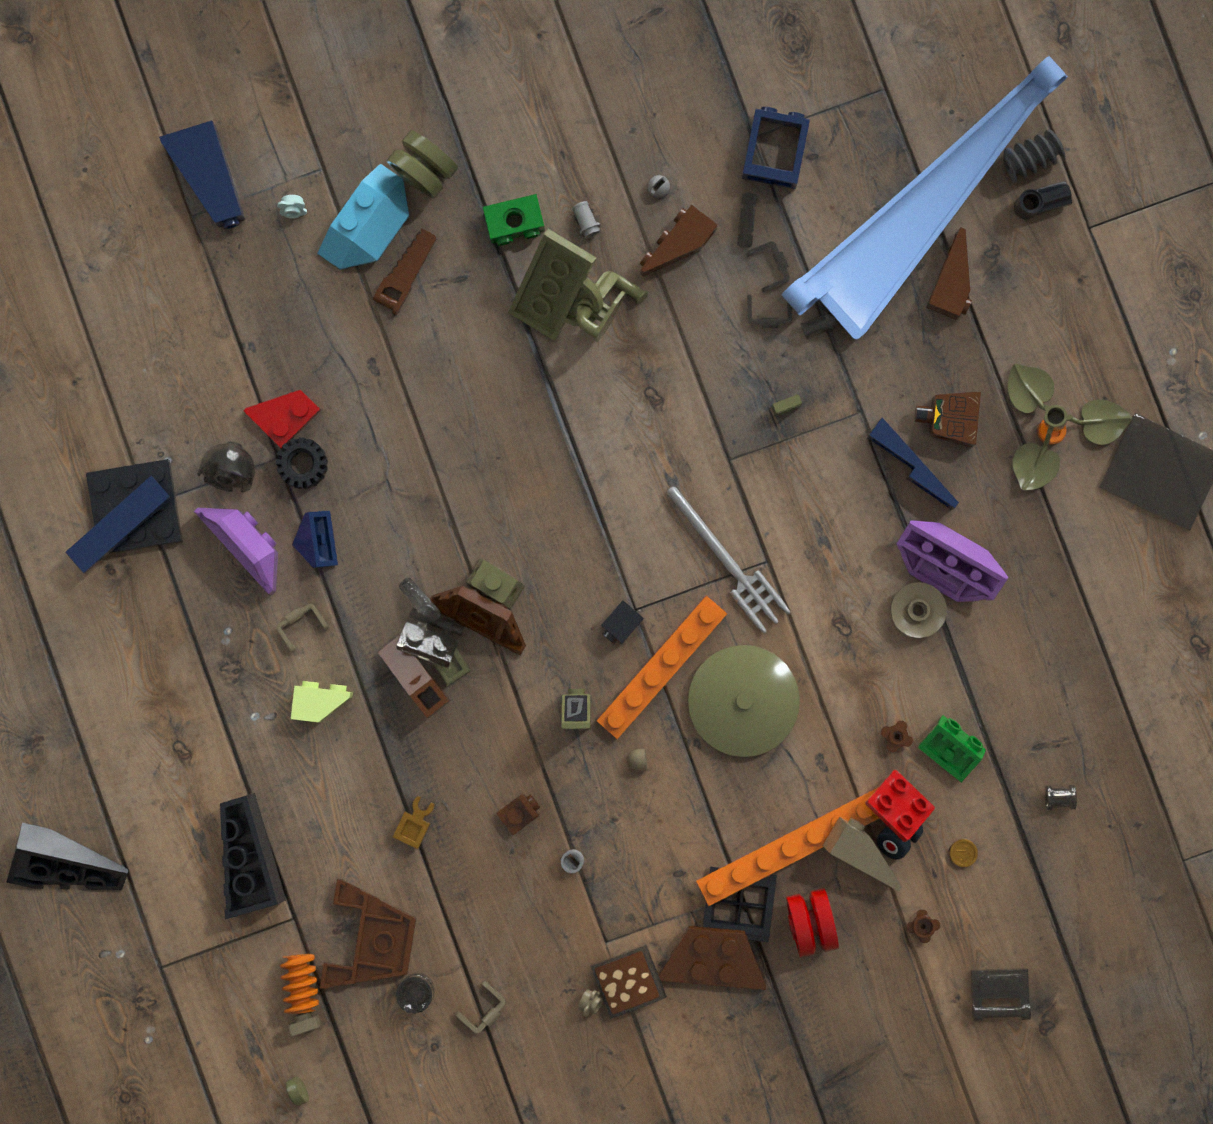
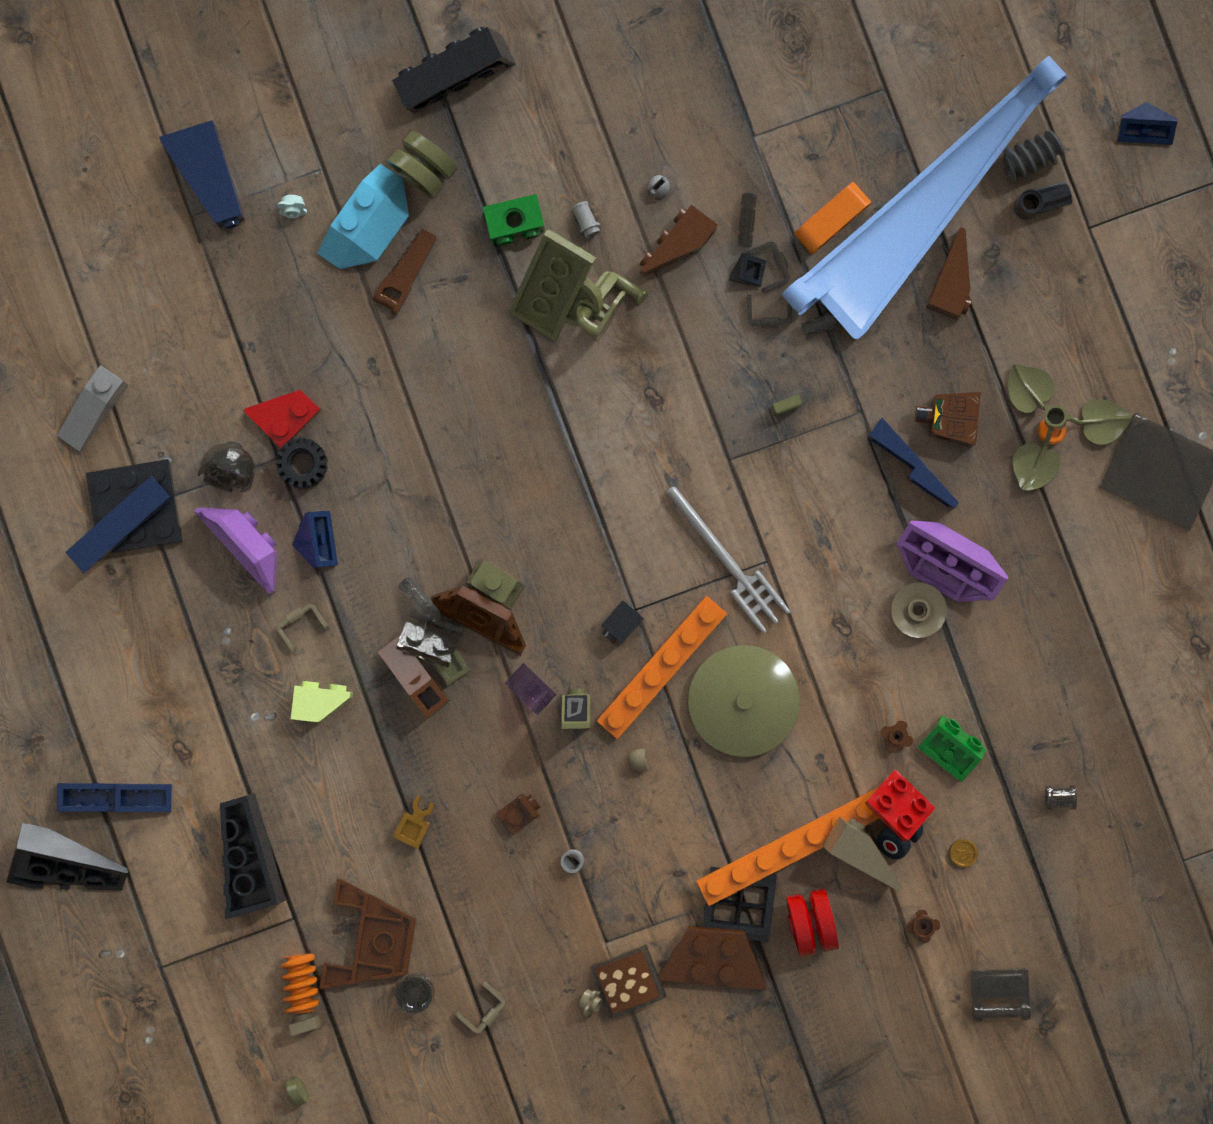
dark blue window [742,107,810,189] -> none
none -> dark blue slope [56,783,172,812]
none -> light grey slope [57,365,129,452]
none -> black wedge [392,26,516,113]
none -> clear purple slope [505,663,557,715]
none -> black slope [729,253,767,287]
none -> orange beam [794,182,872,255]
none -> dark blue slope [1117,102,1178,145]

